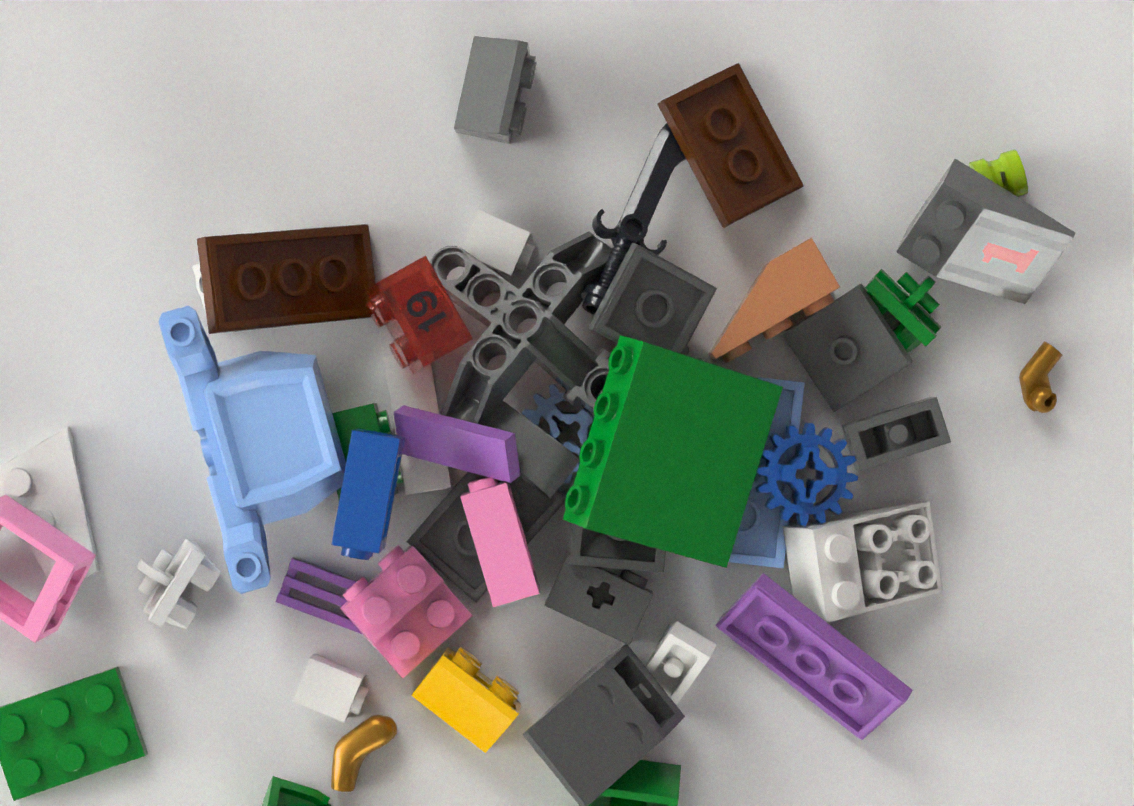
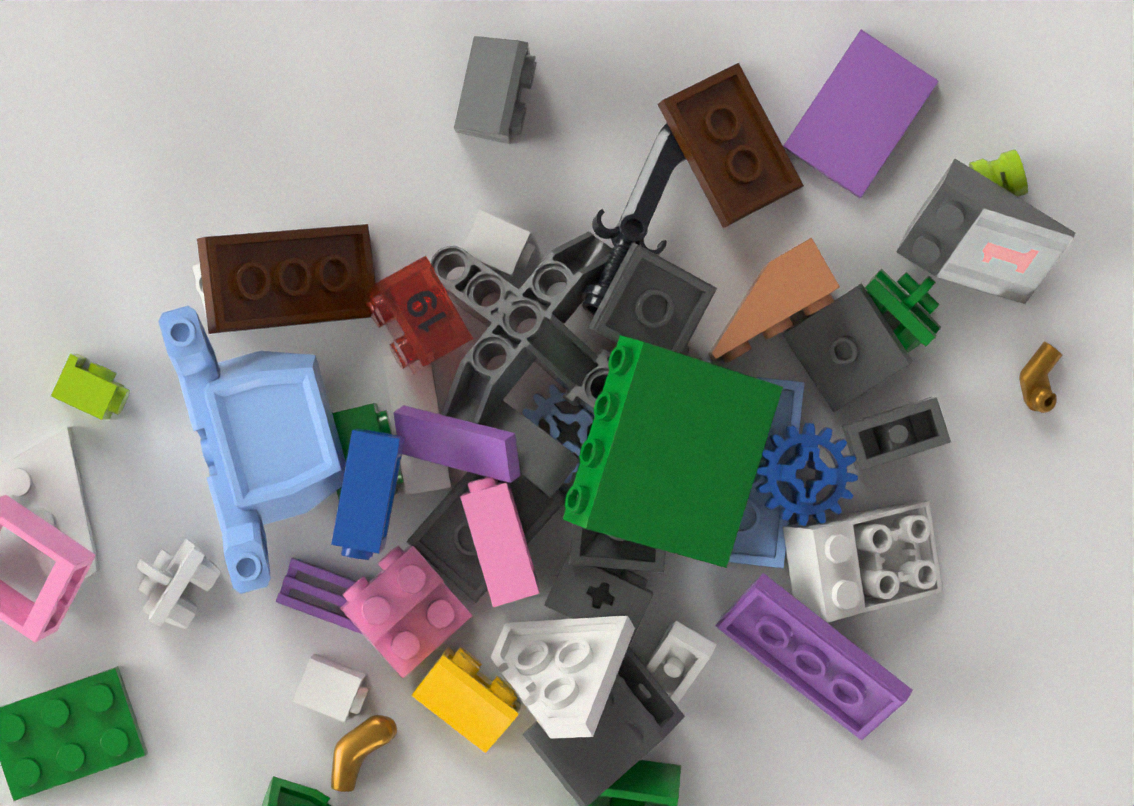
none -> lime brick [51,354,130,420]
none -> white plate [490,616,635,738]
none -> medium lavender tile [783,29,939,199]

